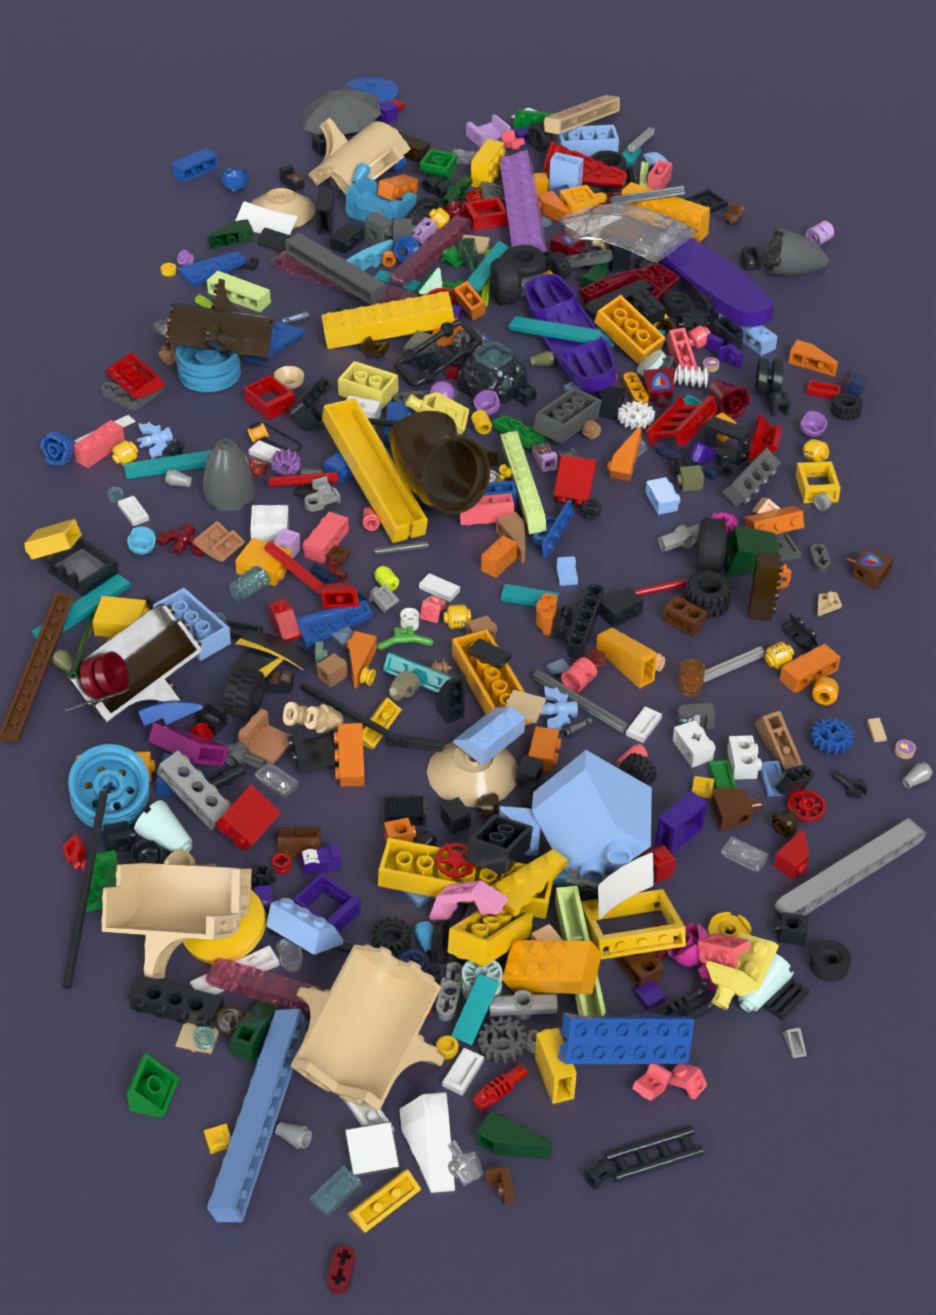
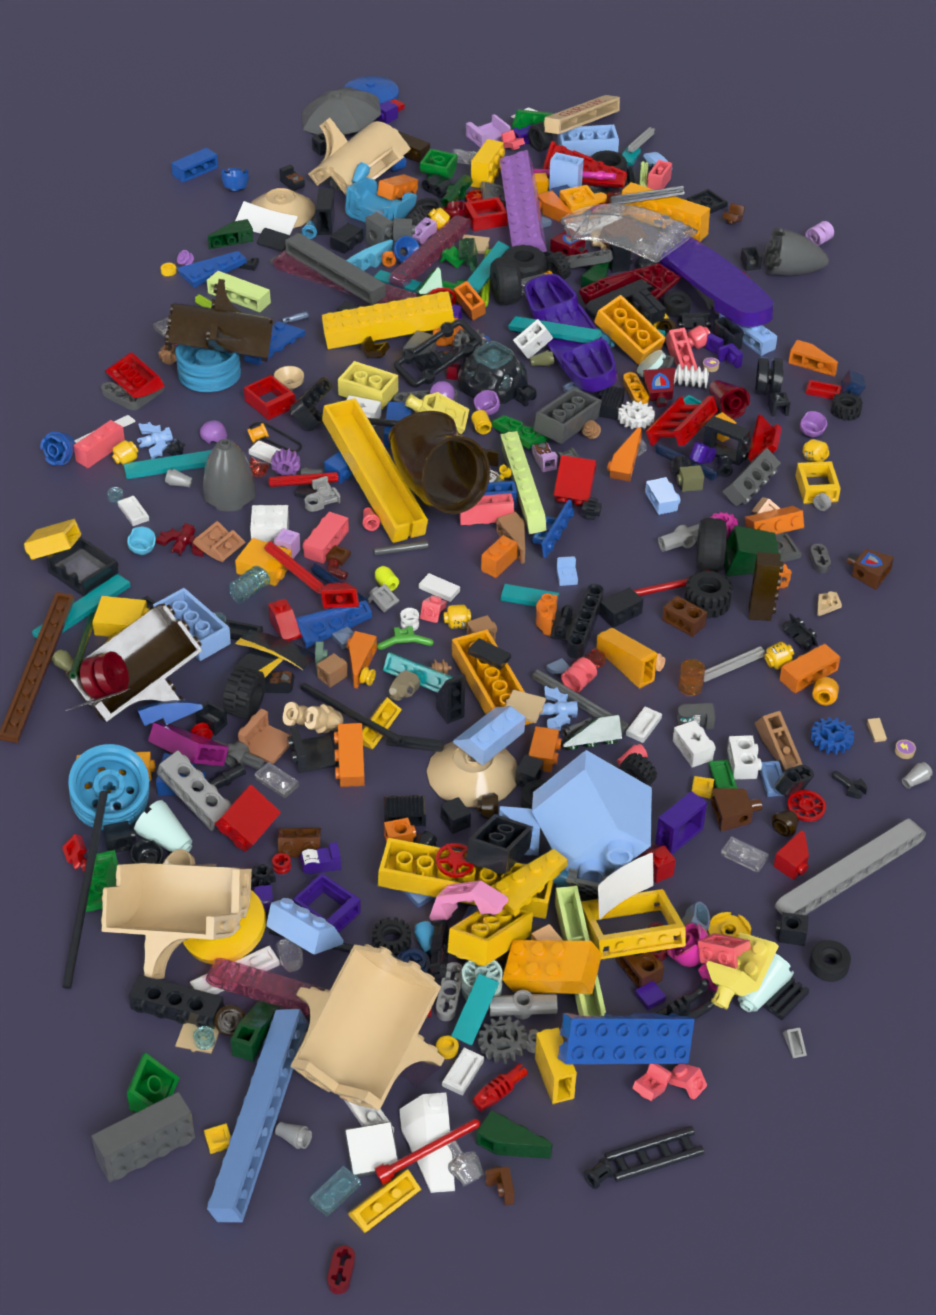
none -> dark grey brick [91,1092,195,1183]
none -> medium lavender hair [199,420,228,444]
none -> dark azure cone [302,221,317,239]
none -> red piece [374,1119,480,1185]
none -> white brick [513,319,553,359]
none -> dark pink bar [534,169,616,180]
none -> slope [561,715,622,750]
none -> sand blue rock [682,902,710,931]

